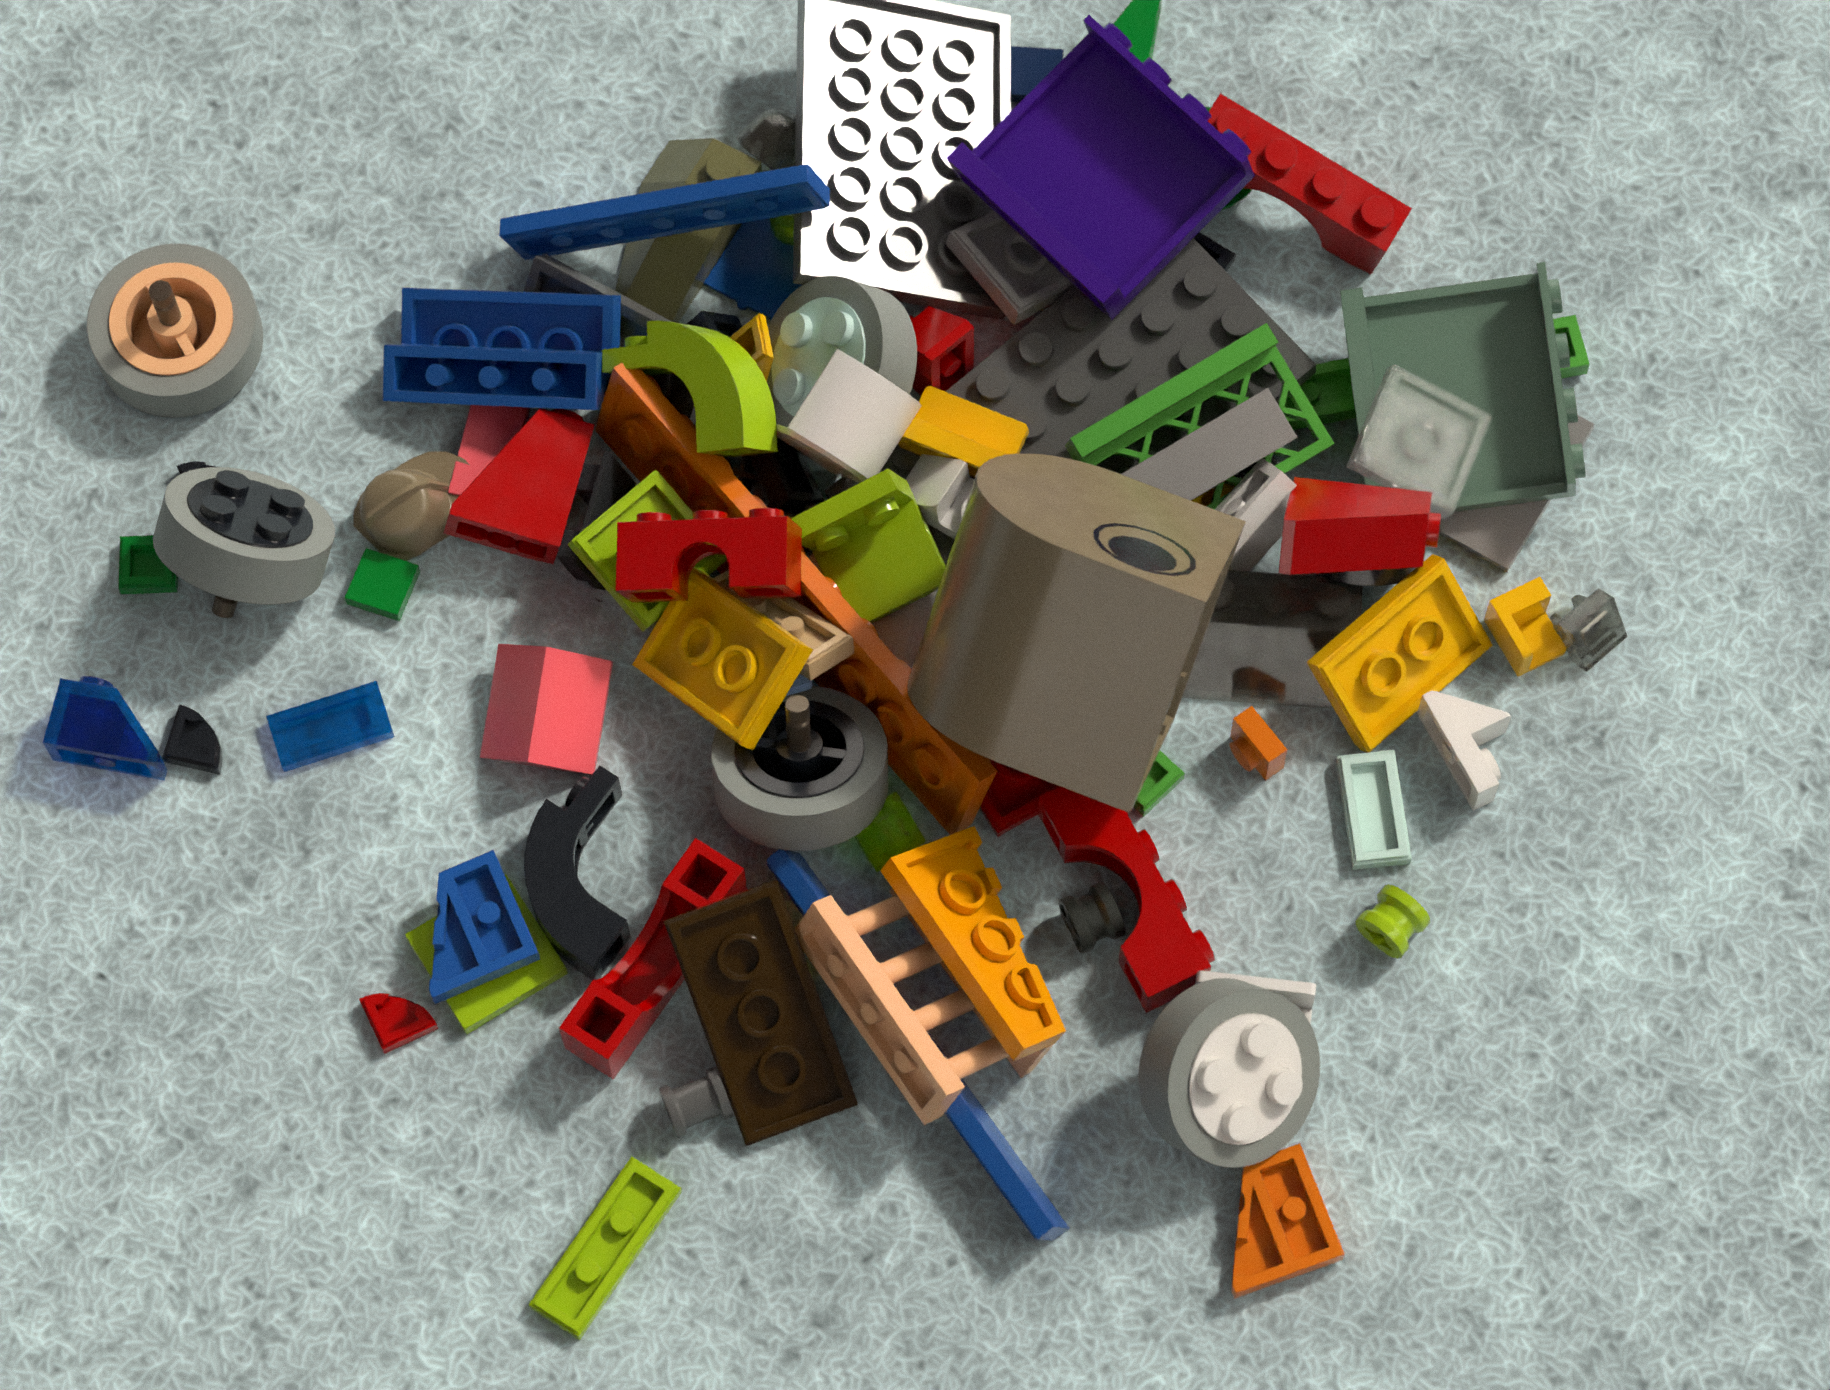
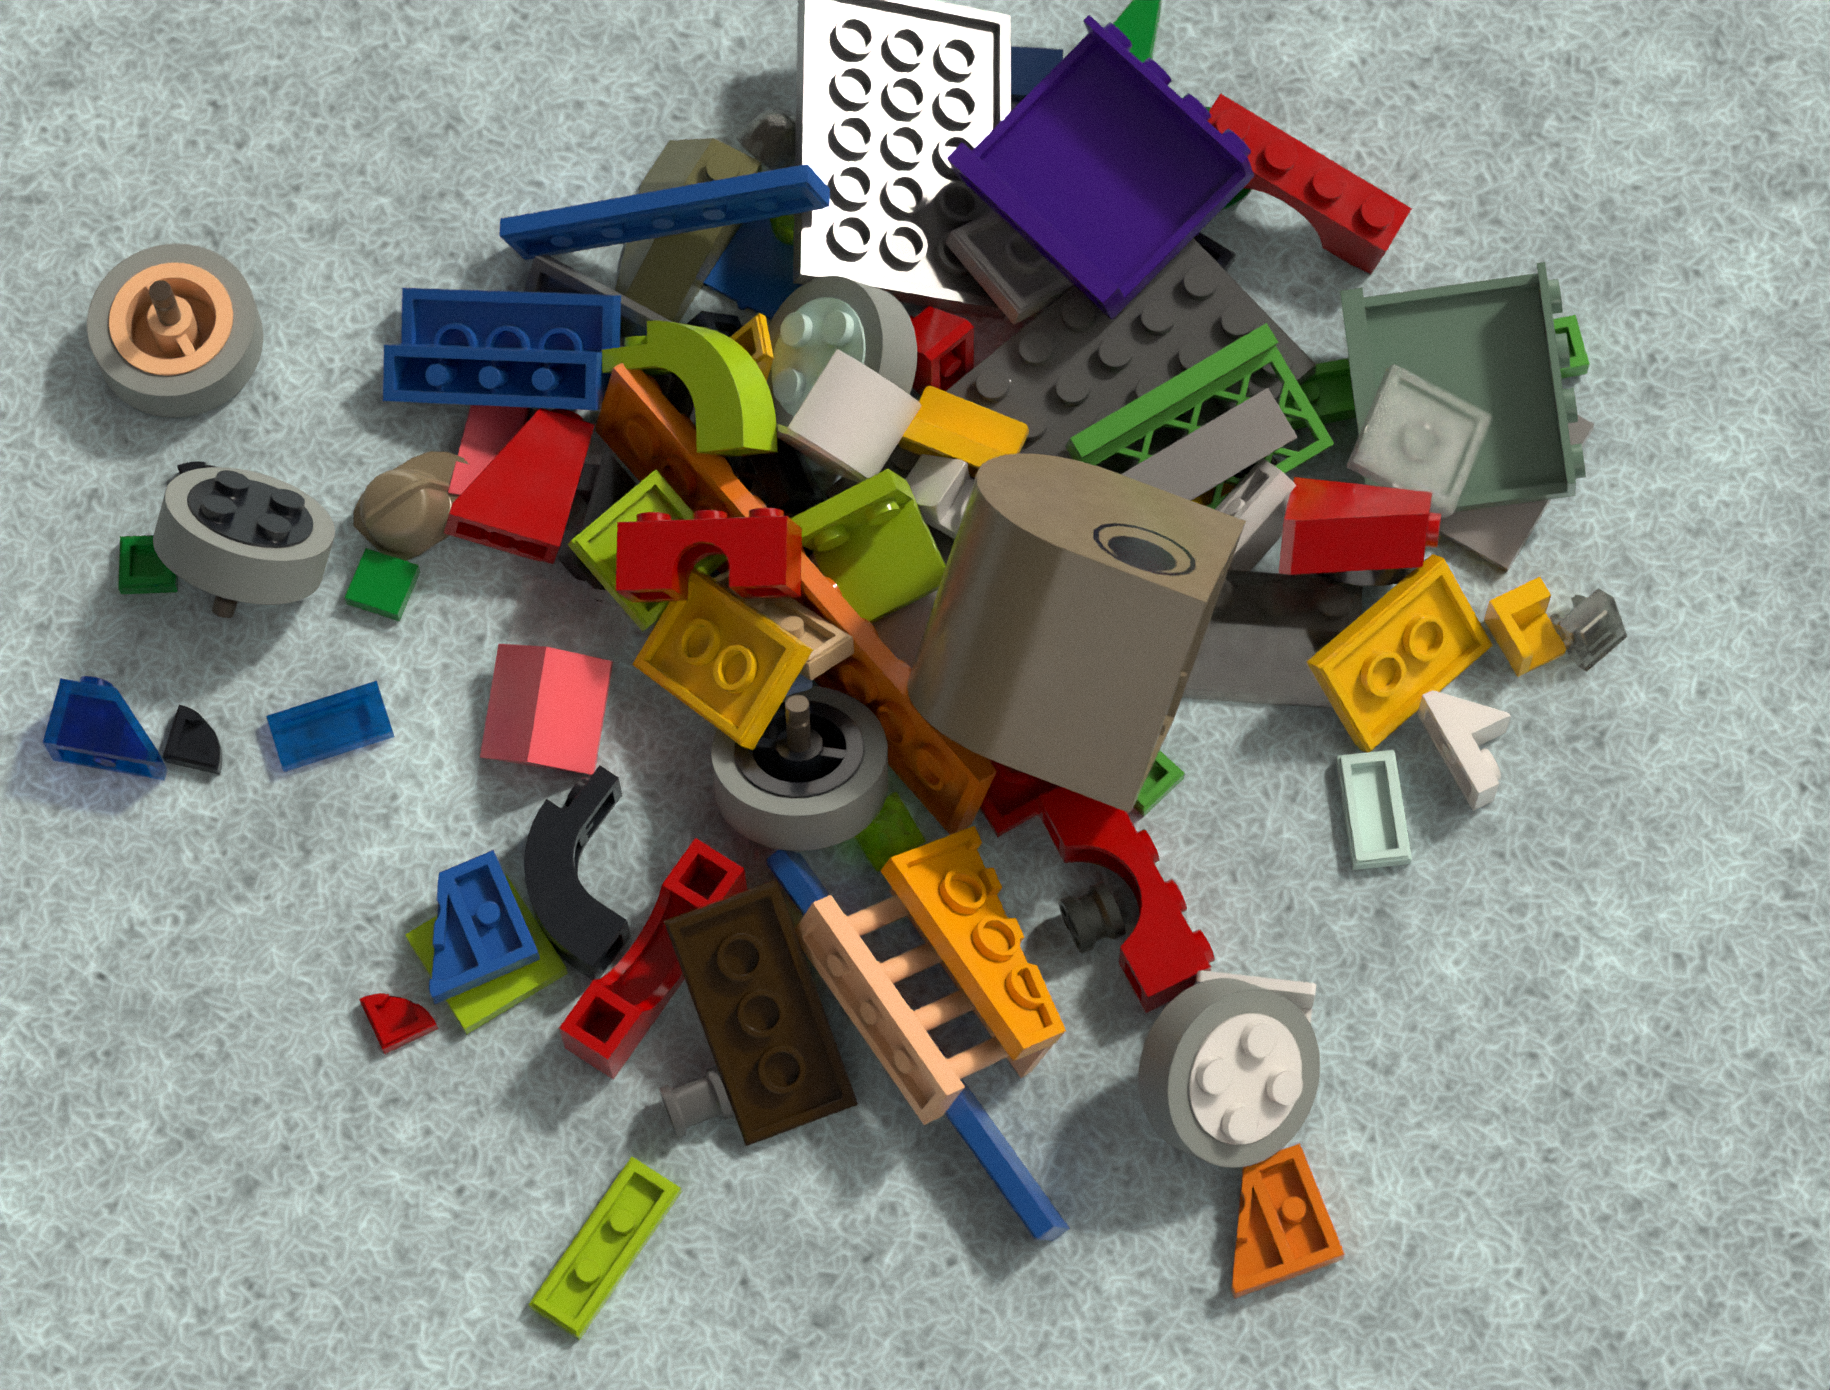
orange plate [1229,706,1288,781] -> none
lime wheel [1355,884,1430,959] -> none

